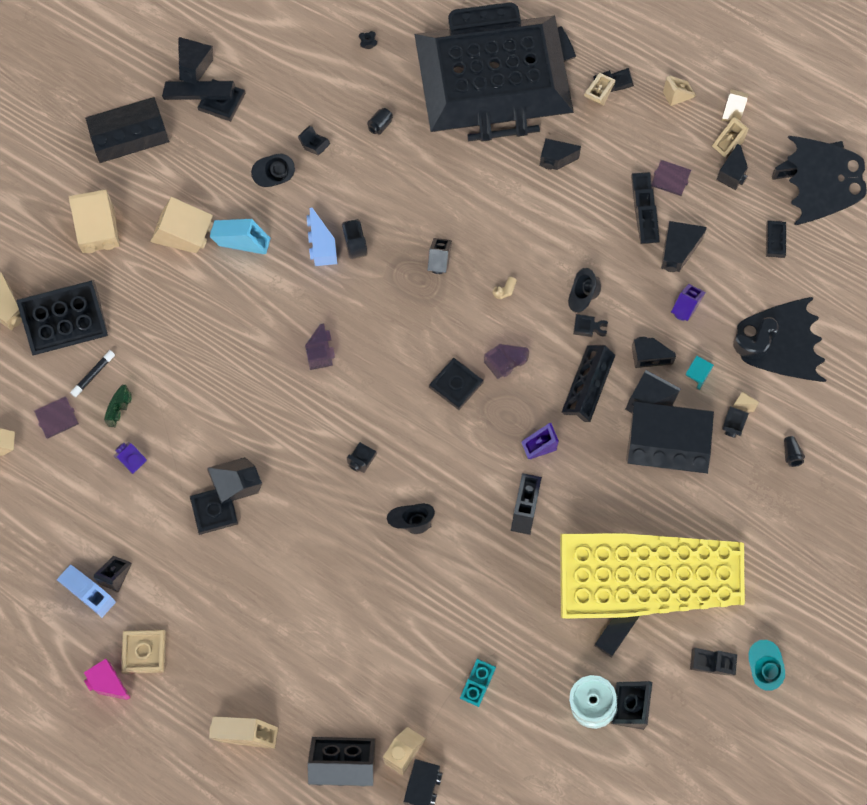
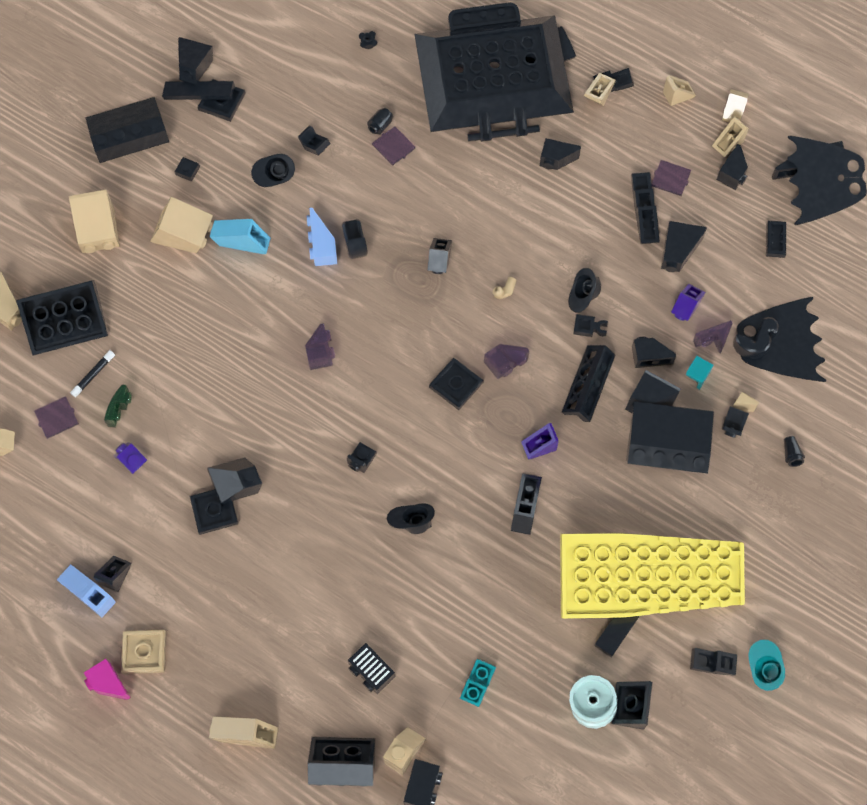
none -> black plate [174,157,200,182]
none -> black brick [348,643,396,694]
none -> clear purple piece [372,127,415,166]
none -> clear purple slope [693,320,733,353]

